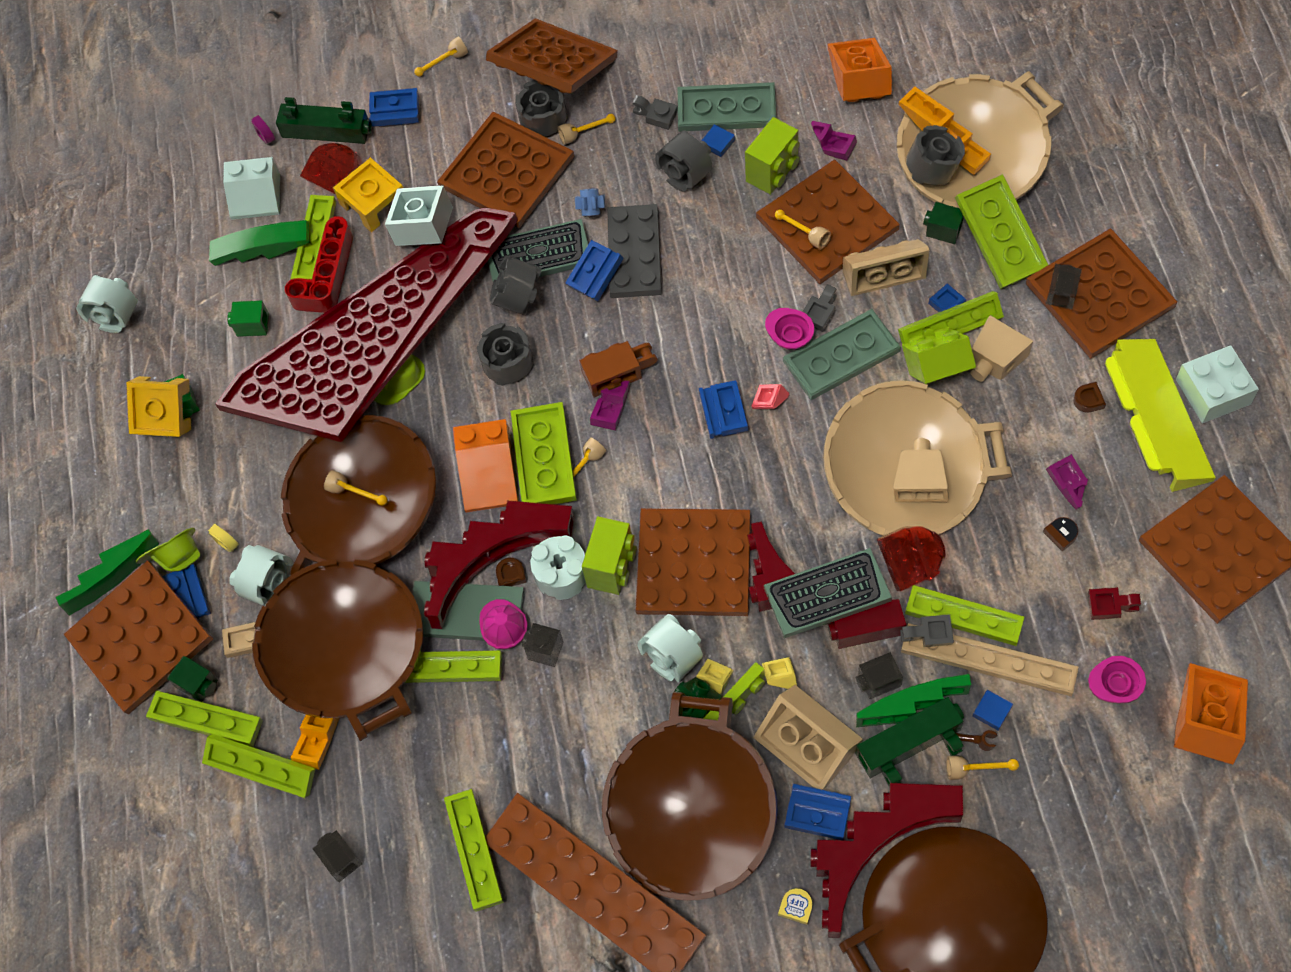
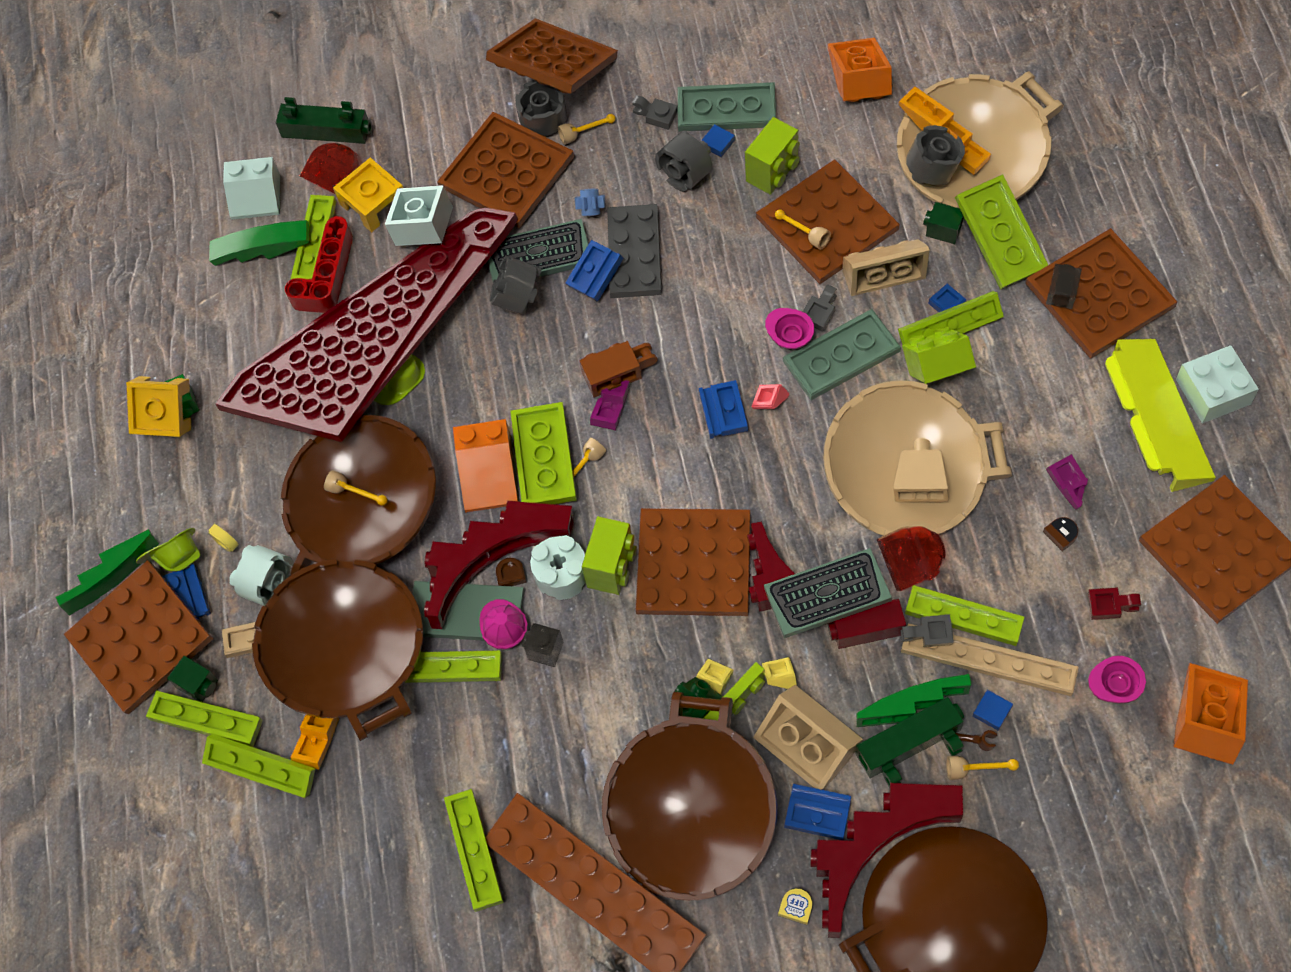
light aqua brick [76,275,138,333] -> none
green brick [227,300,269,337] -> none
magenta tile [251,115,275,144] -> none
clear smoke brick [313,830,363,882] -> none
blue plate [369,88,419,127] -> none
hinge [414,36,468,77] -> none
dark grey brick [477,323,533,386] -> none
light aqua brick [637,614,703,682] -> none
magenta slope [811,121,857,160] -> none
clear smoke brick [855,652,903,699] -> none
tan torso [970,315,1033,382] -> none
reddish brown tile [1073,382,1106,413] -> none

